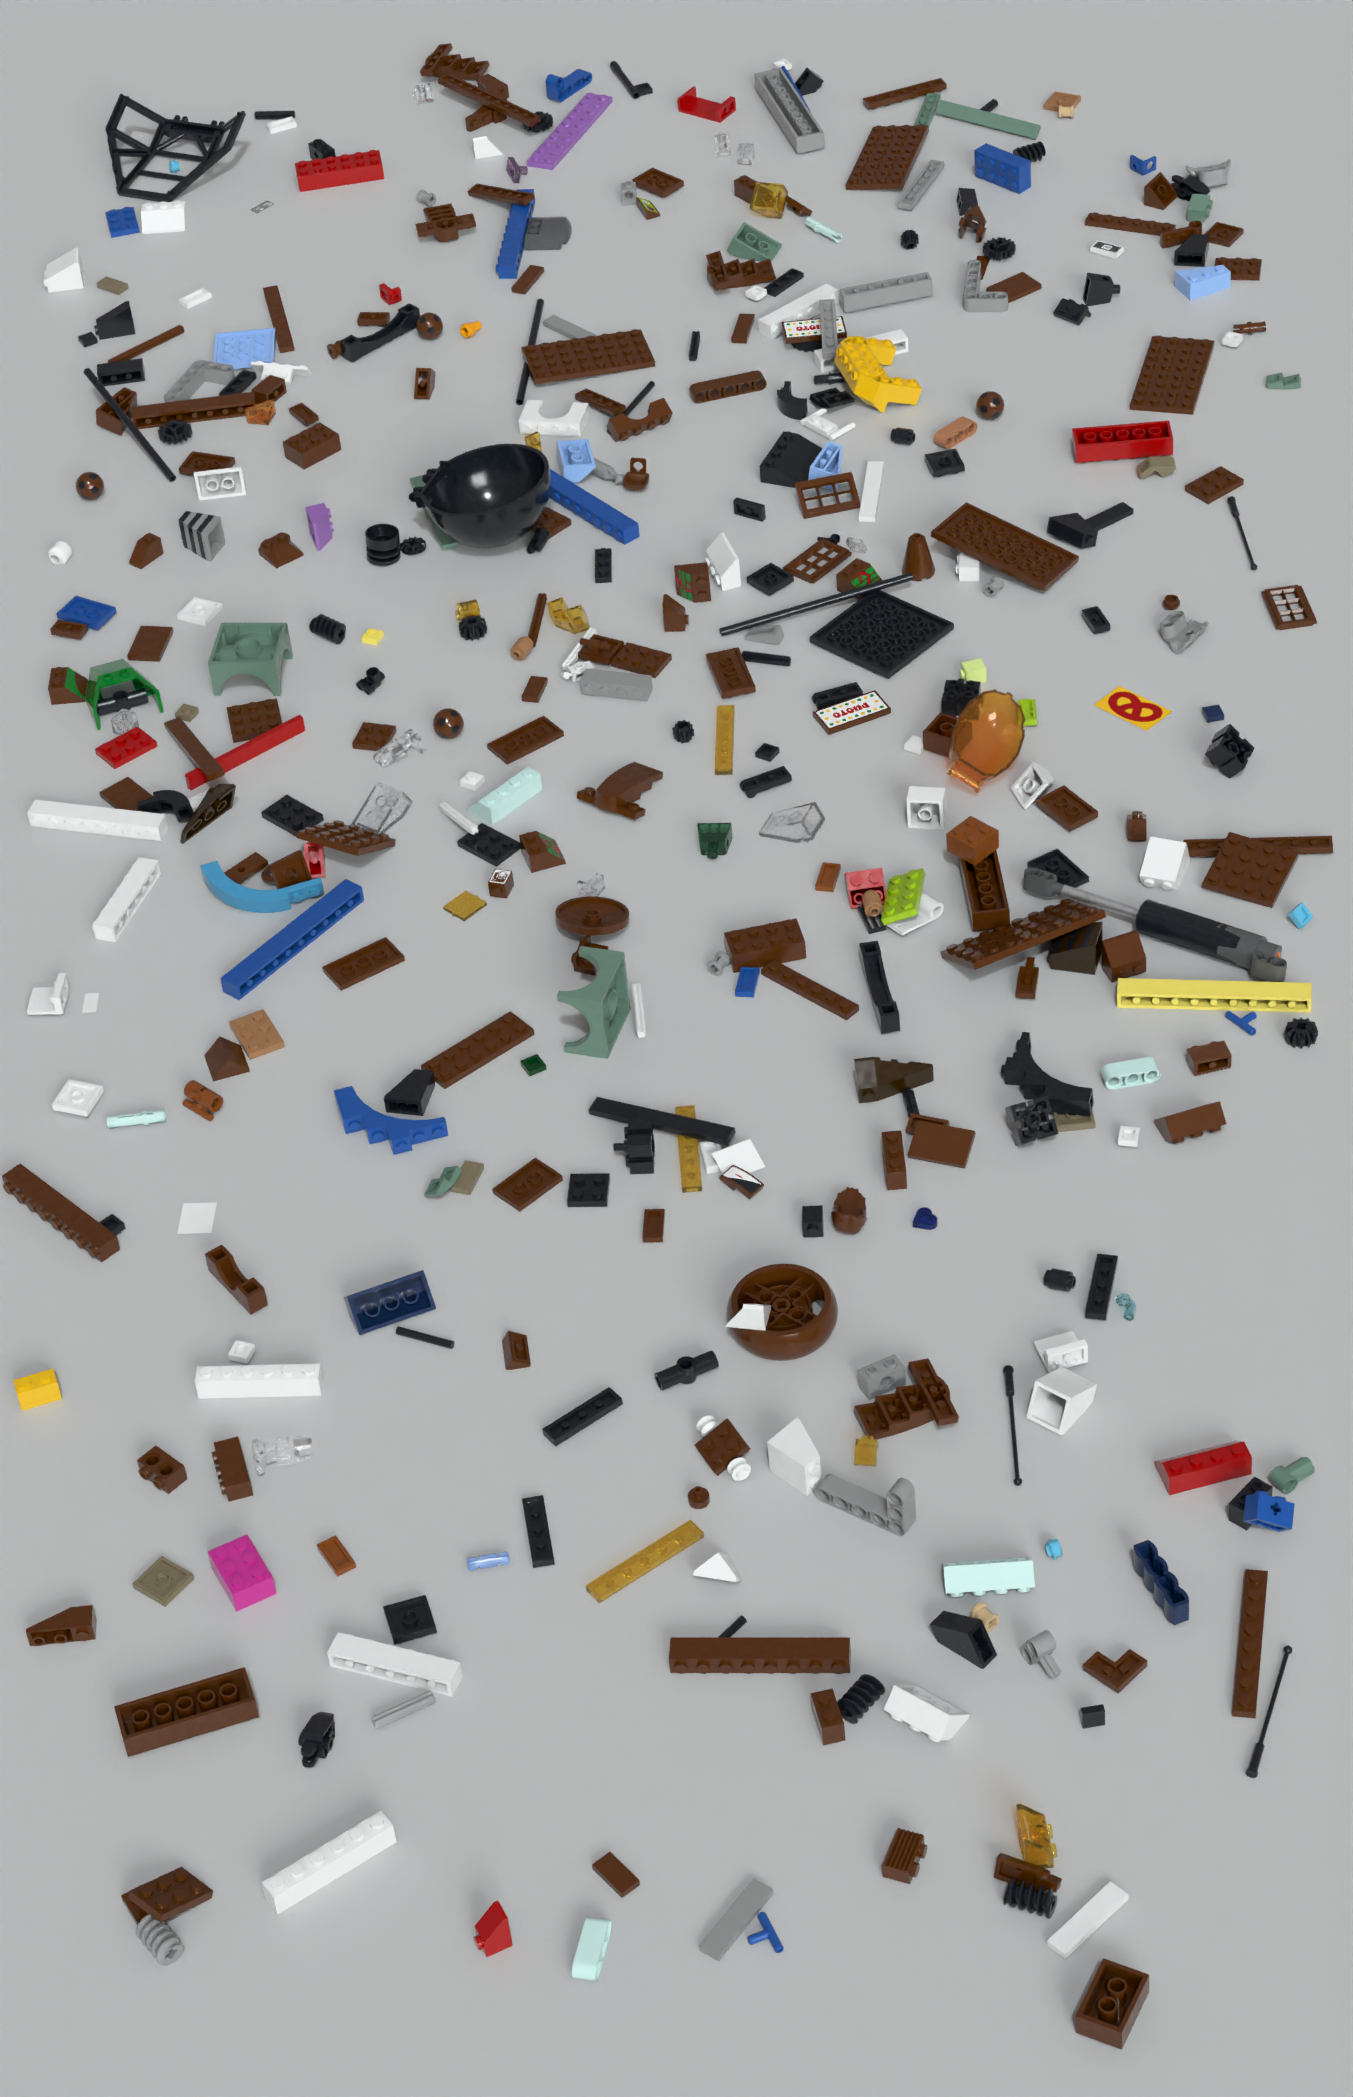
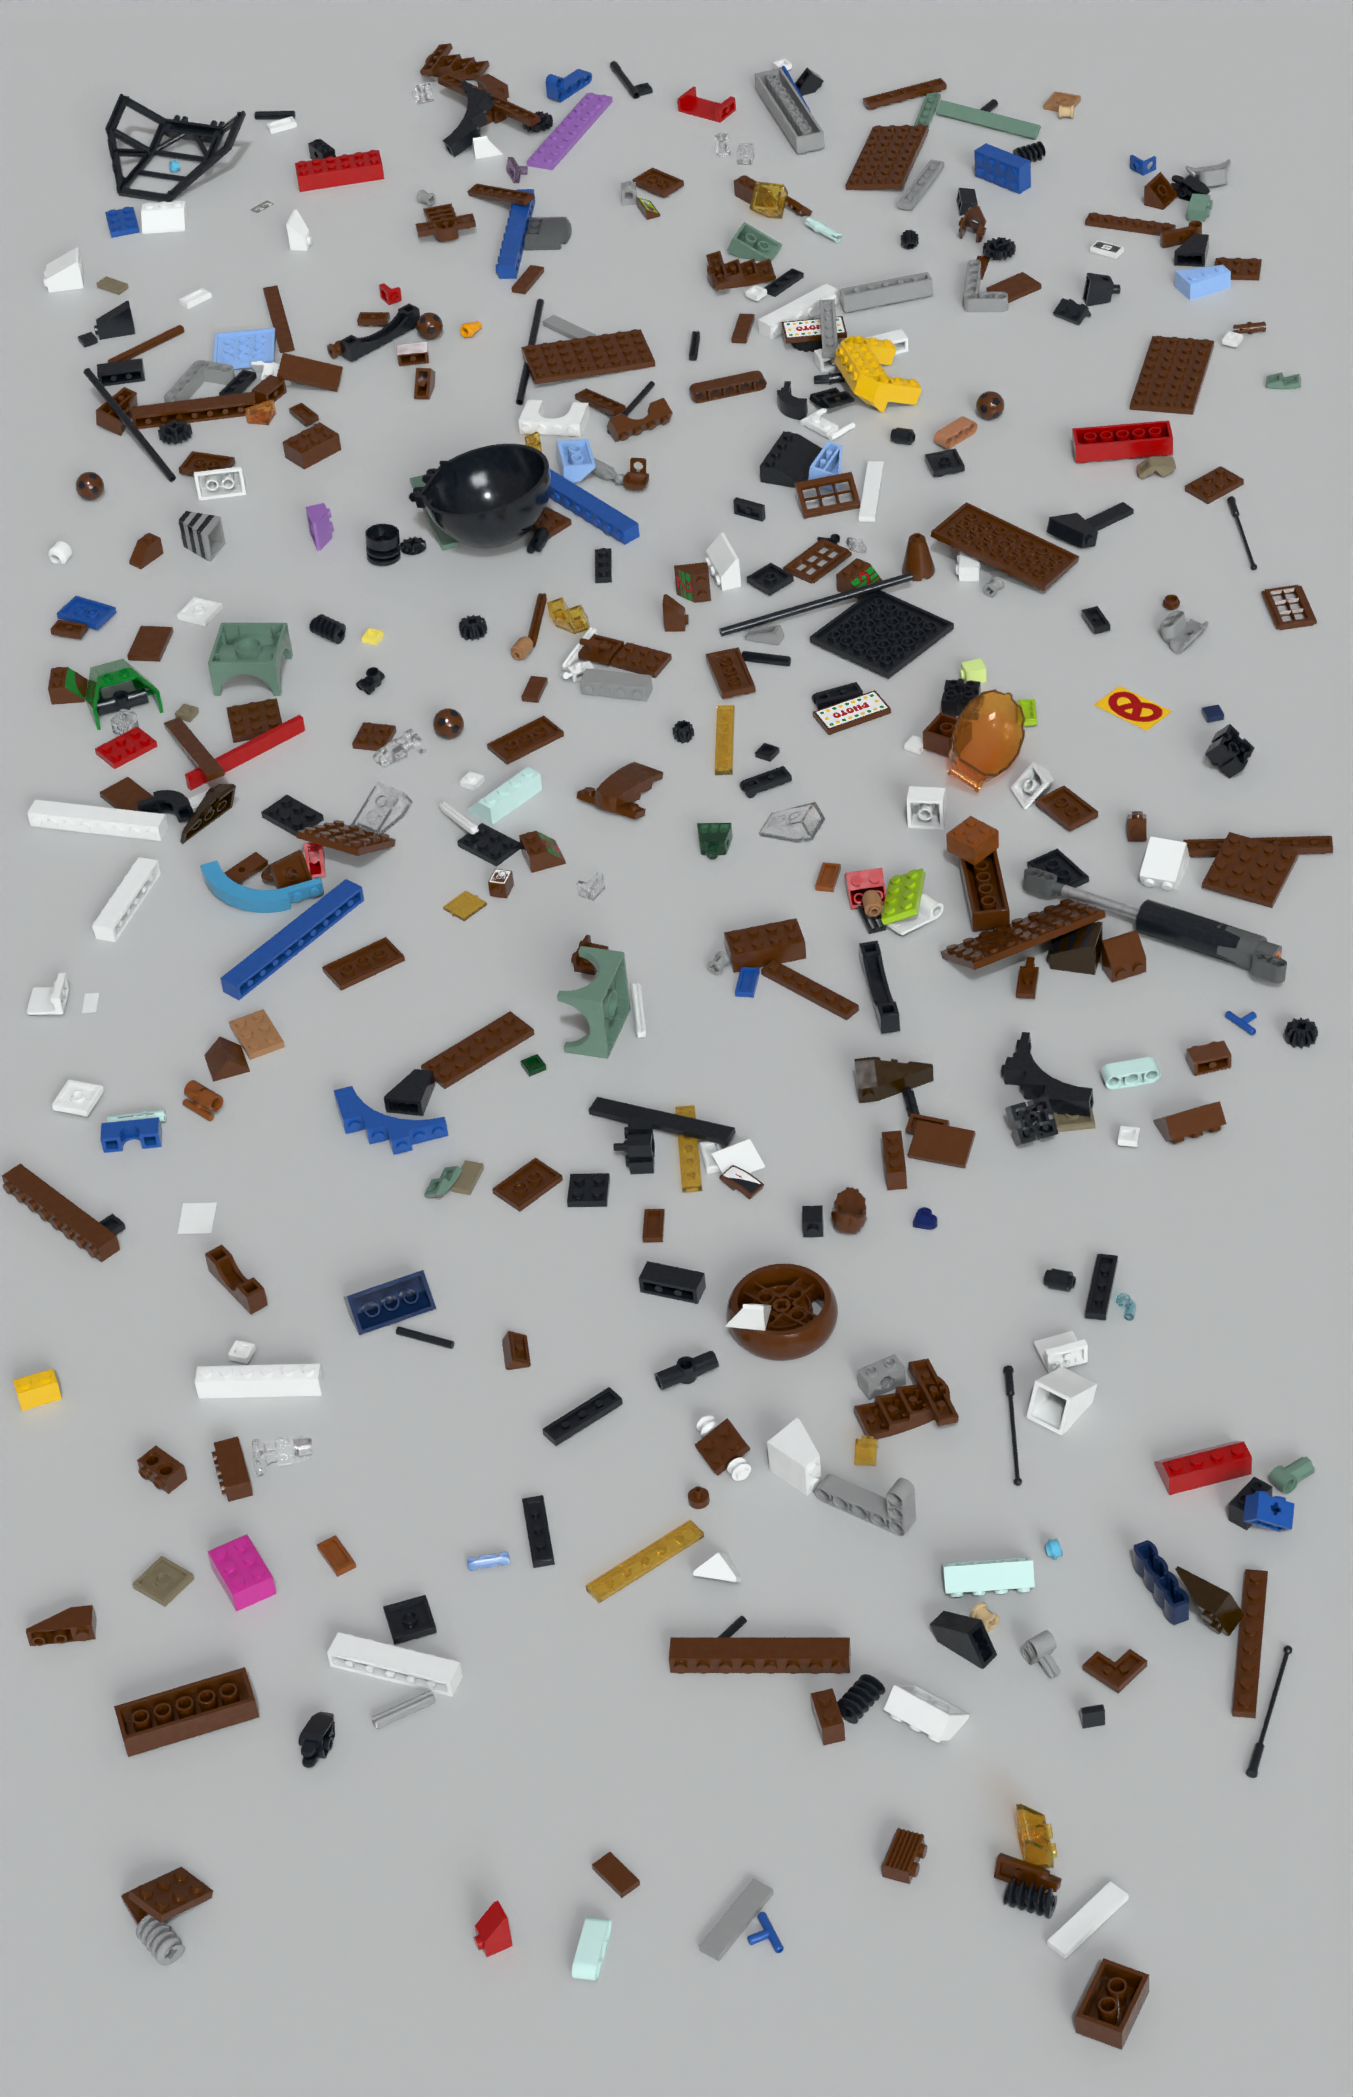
reddish brown slope [258,532,304,569] -> none
white brick [262,1811,397,1914] -> none
clear yellow brick [455,600,481,622] -> none
reddish brown dish [555,896,629,935] -> none
light yellow brick [1117,978,1312,1013] -> none
reddish brown tile [1205,222,1244,248] -> none
medium azure plate [1288,902,1313,929] -> none
none -> blue arch [100,1117,162,1153]
none -> reddish brown tile [277,353,343,392]
none -> white slope [286,209,312,251]
none -> brick [397,342,429,367]
none -> black arch [443,80,495,157]
none -> black brick [639,1261,706,1304]
none -> dark brown slope [1175,1566,1244,1636]

